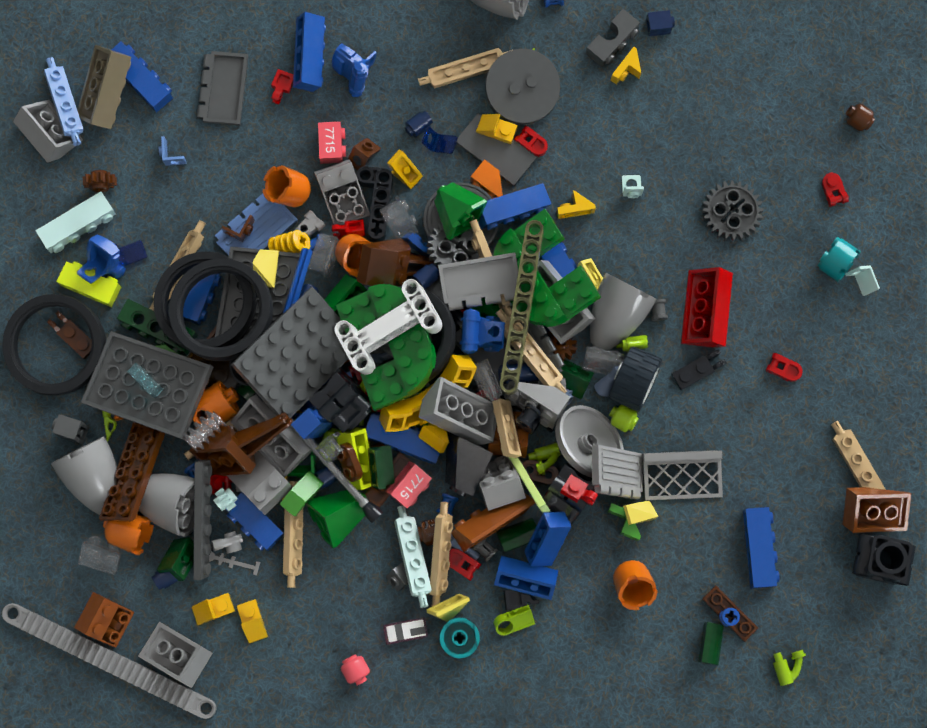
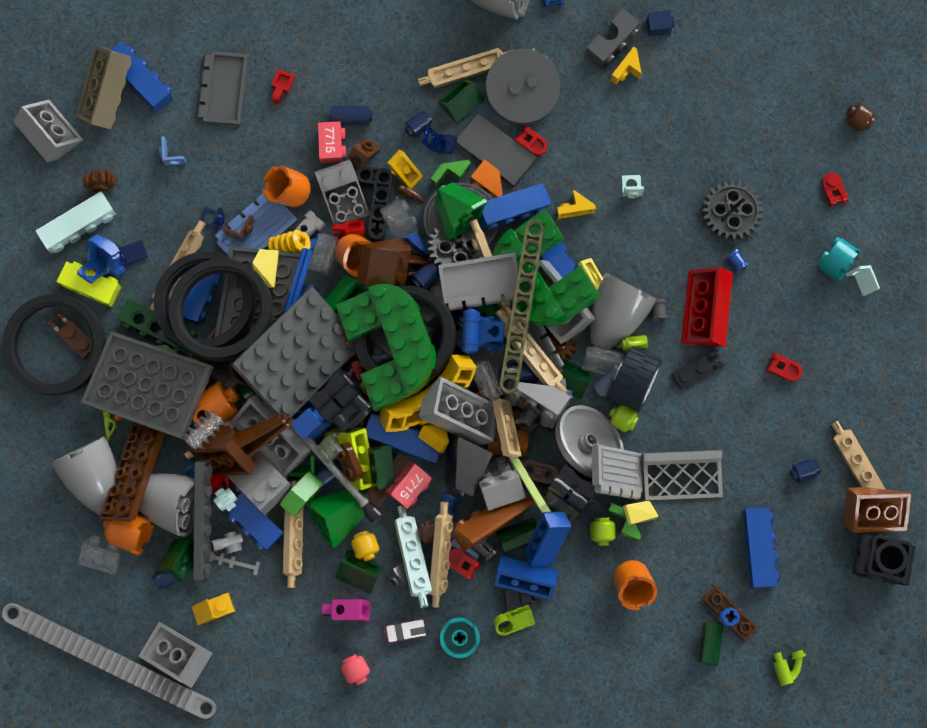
light blue plate [44,57,83,146] -> none
dark grey brick [52,414,89,445] -> none
dark orange slope [74,592,134,648] -> none
clear light blue piece [127,363,163,398] -> none
yellow slope [237,599,268,643] -> none
blue brick [293,12,326,92] -> none
blue piece [332,43,377,97] -> none
white beam [334,279,442,375] -> none
light yellow slope [426,594,470,622] -> none
yellow slope [476,114,517,144] -> none
lime plant [528,443,560,475] -> none
plate [560,474,598,506] -> none
none -> clear blue bracket [198,207,225,231]
none -> dark pink torso [322,599,370,621]
none -> dark blue brick [331,106,373,125]
none -> dark green panel [335,550,383,594]
none -> yellow head [351,531,379,561]
none -> reddish brown piece [397,185,424,203]
none -> bright green slope [431,160,471,188]
none -> dark green brick [438,78,484,123]
none -> lime head [590,517,616,546]
none -> blue bush [725,249,749,274]
none -> dark blue brick [790,459,821,483]

